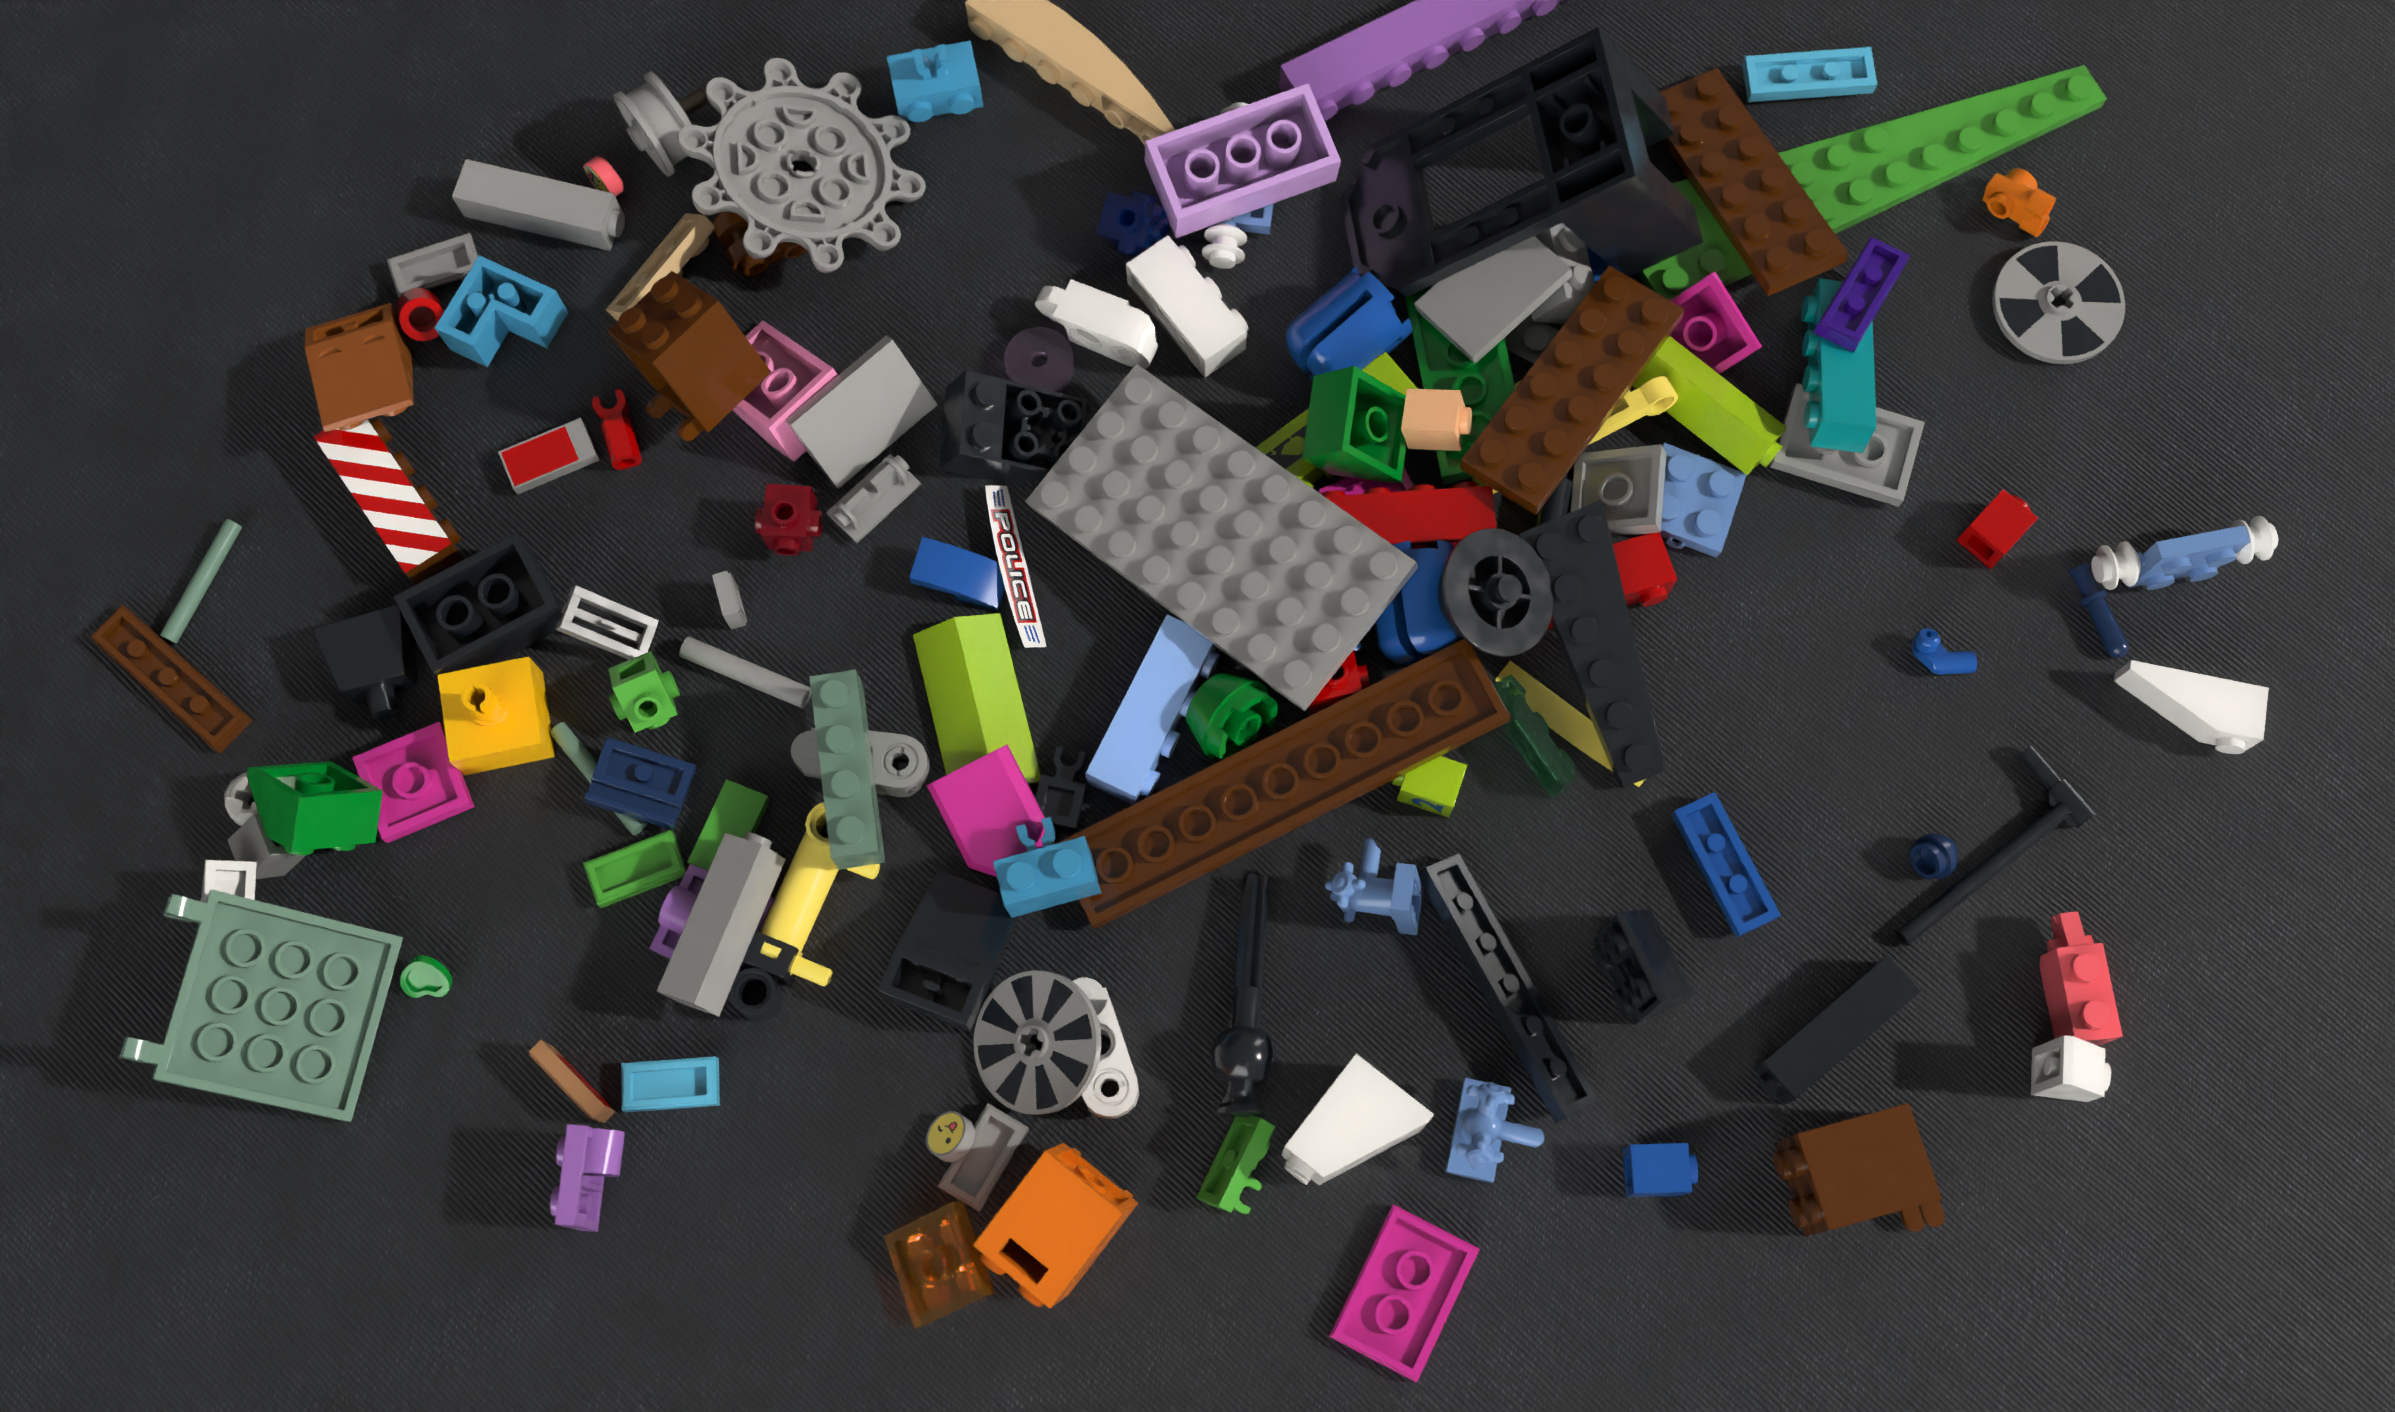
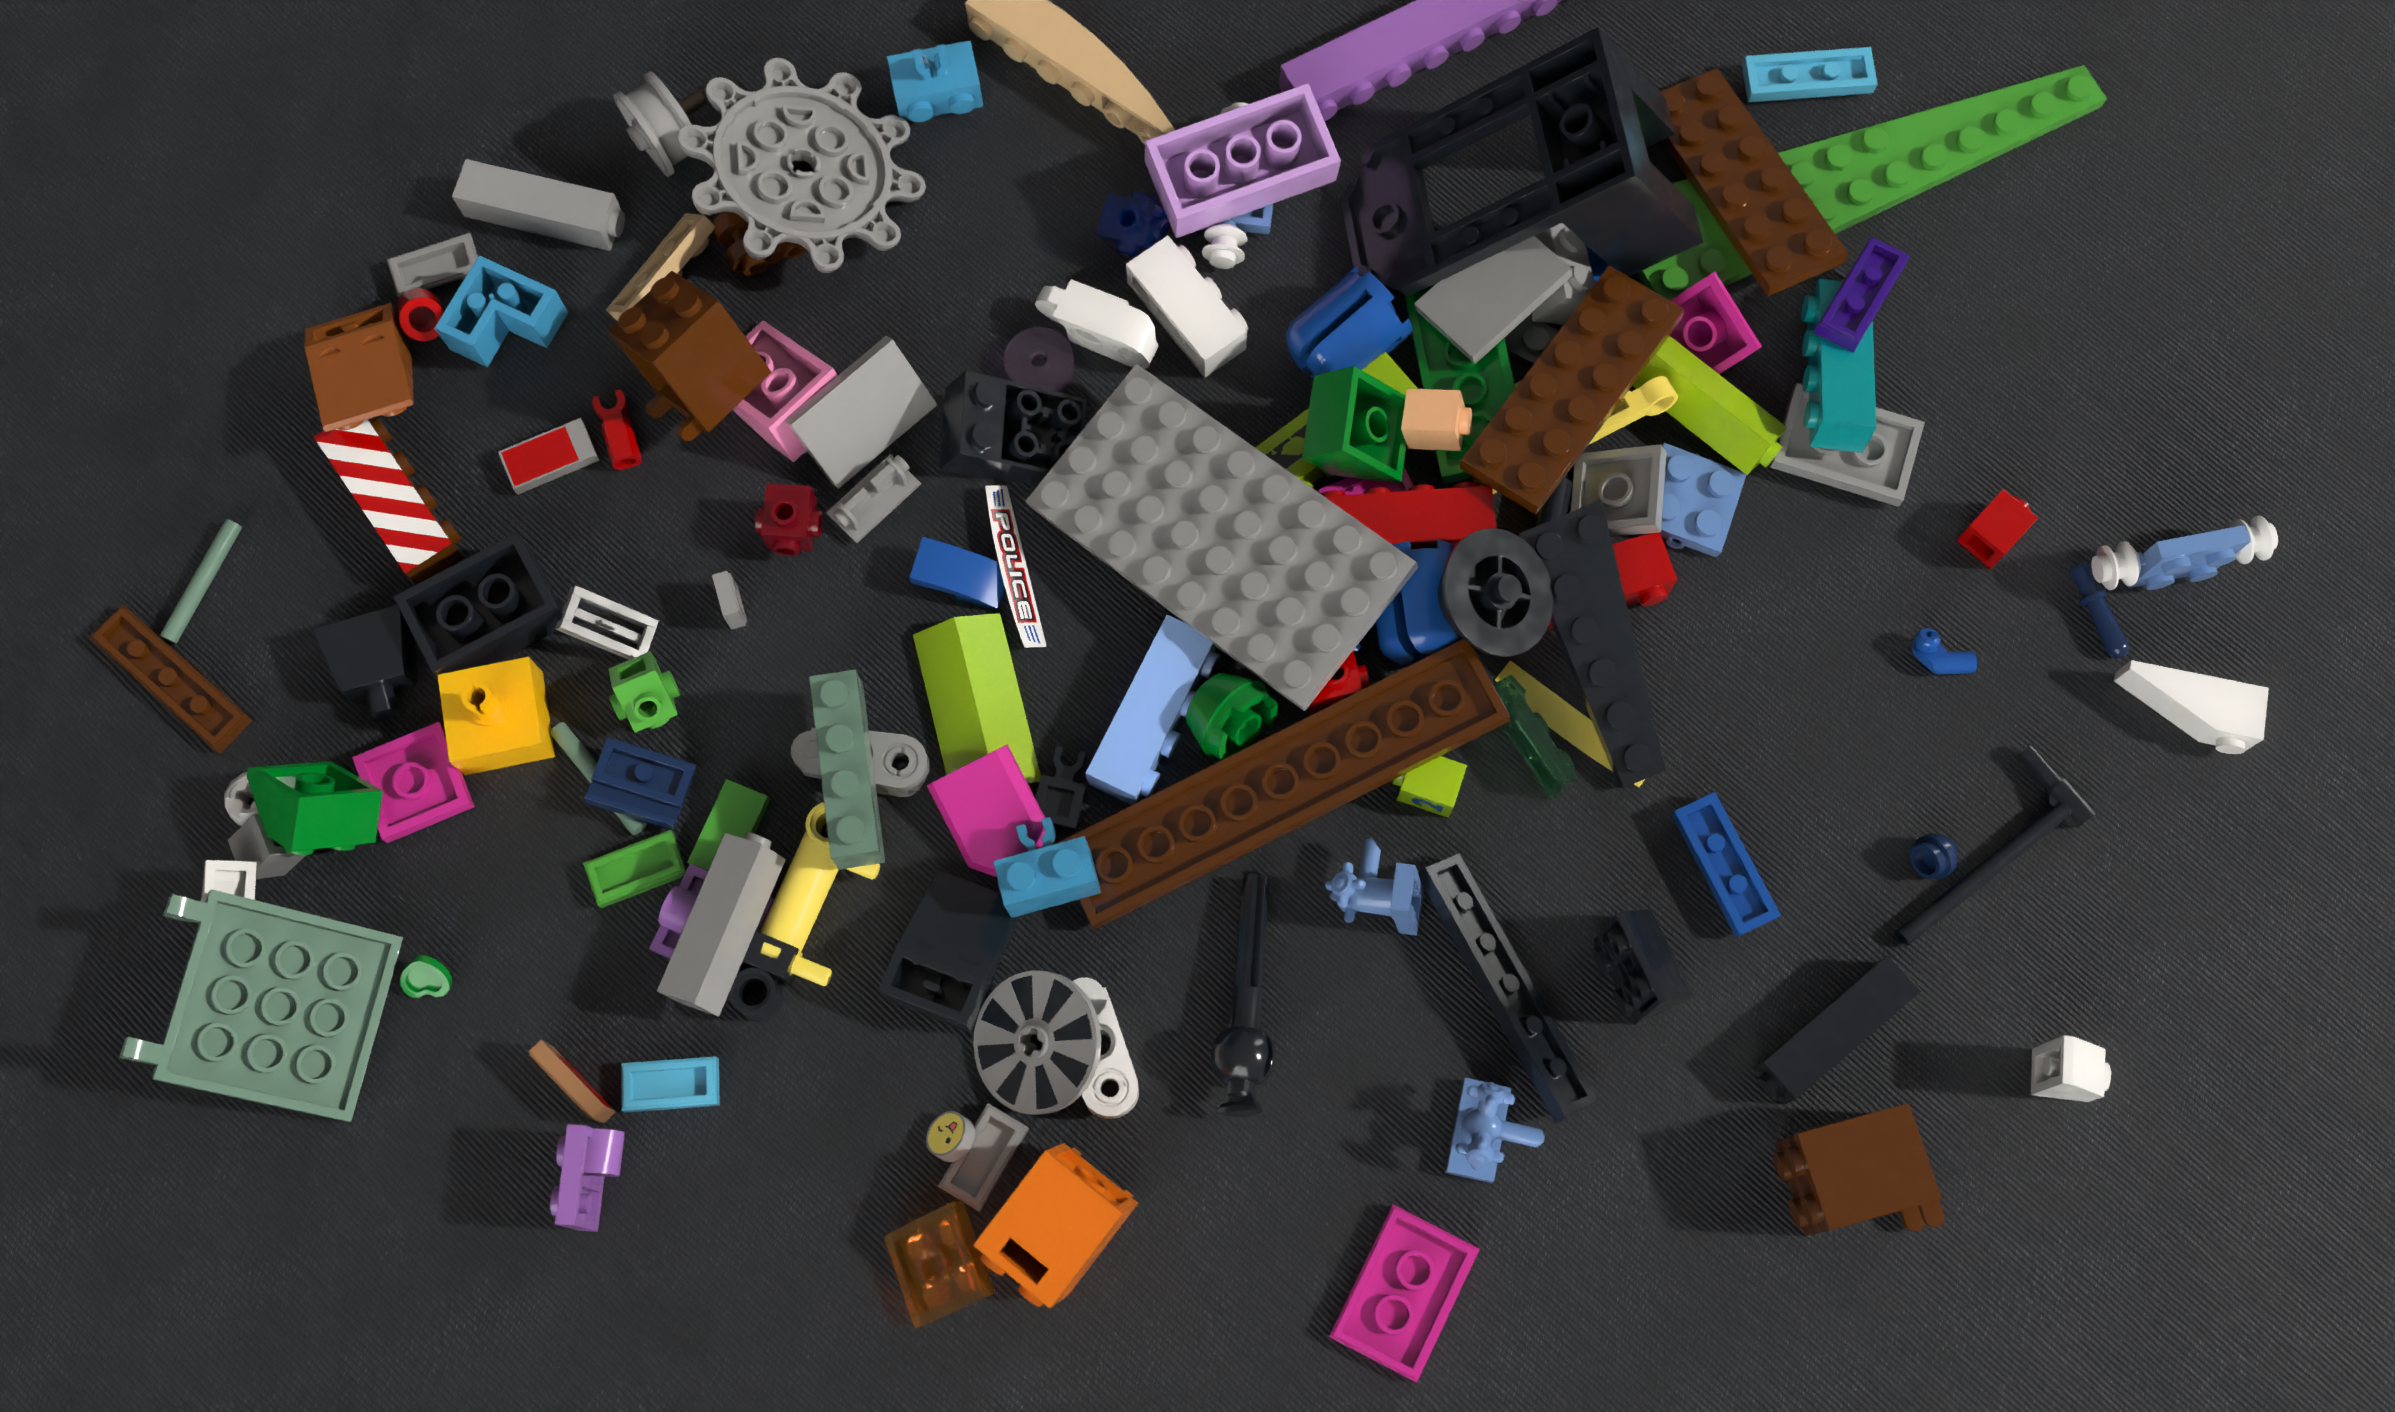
coral tile [583,156,623,197] -> none
light grey piece [679,636,811,709] -> none
bright green plate [1196,1116,1275,1214] -> none
white slope [1281,1054,1434,1185] -> none
blue brick [1622,1143,1698,1197] -> none
orange plate [1982,168,2056,237] -> none
light grey piece [1992,241,2125,364] -> none
coral hinge [2039,911,2123,1045] -> none

